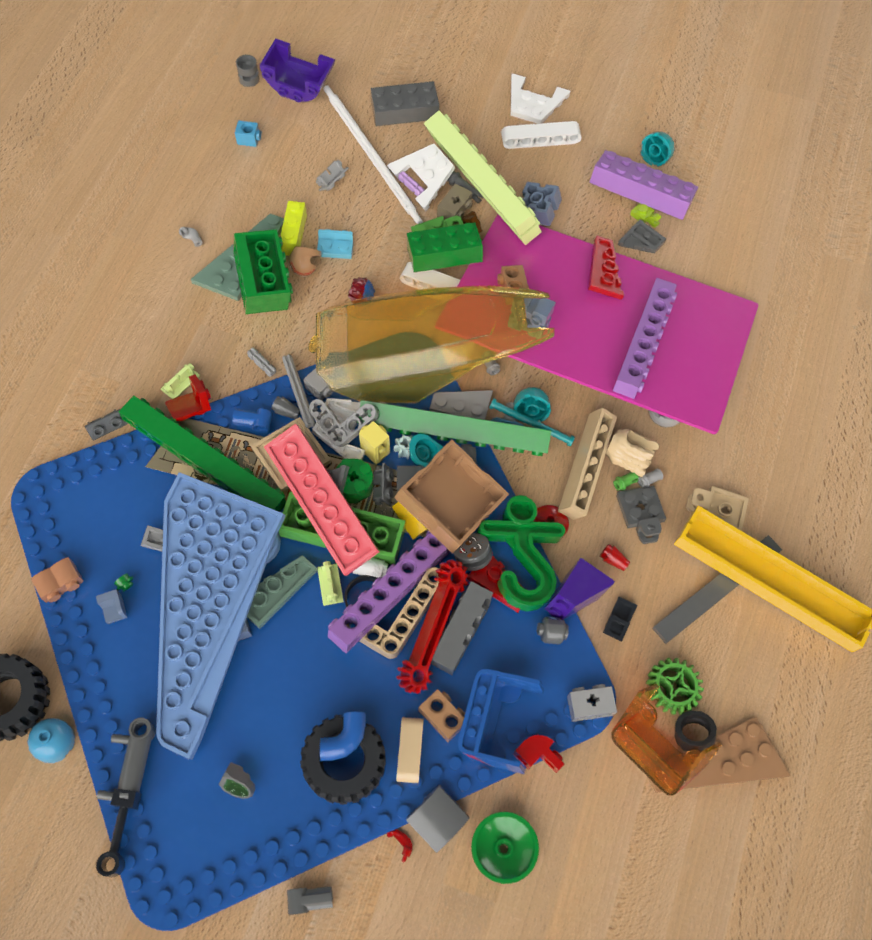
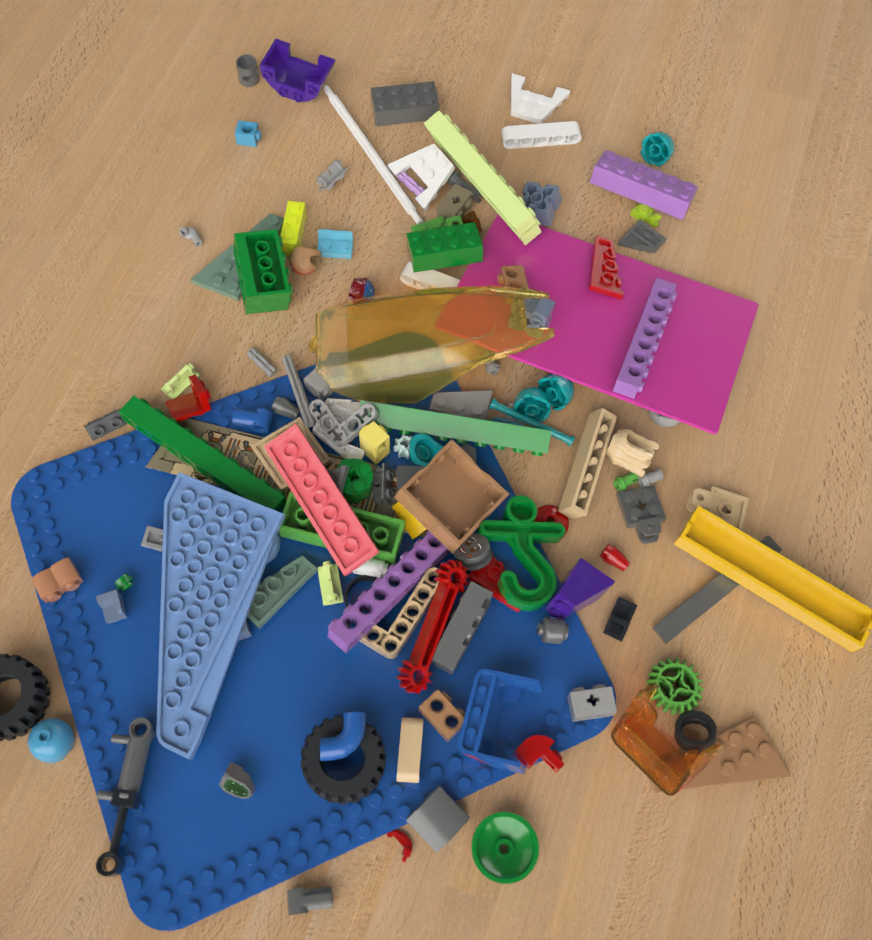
none -> teal cylinder [537,373,574,411]

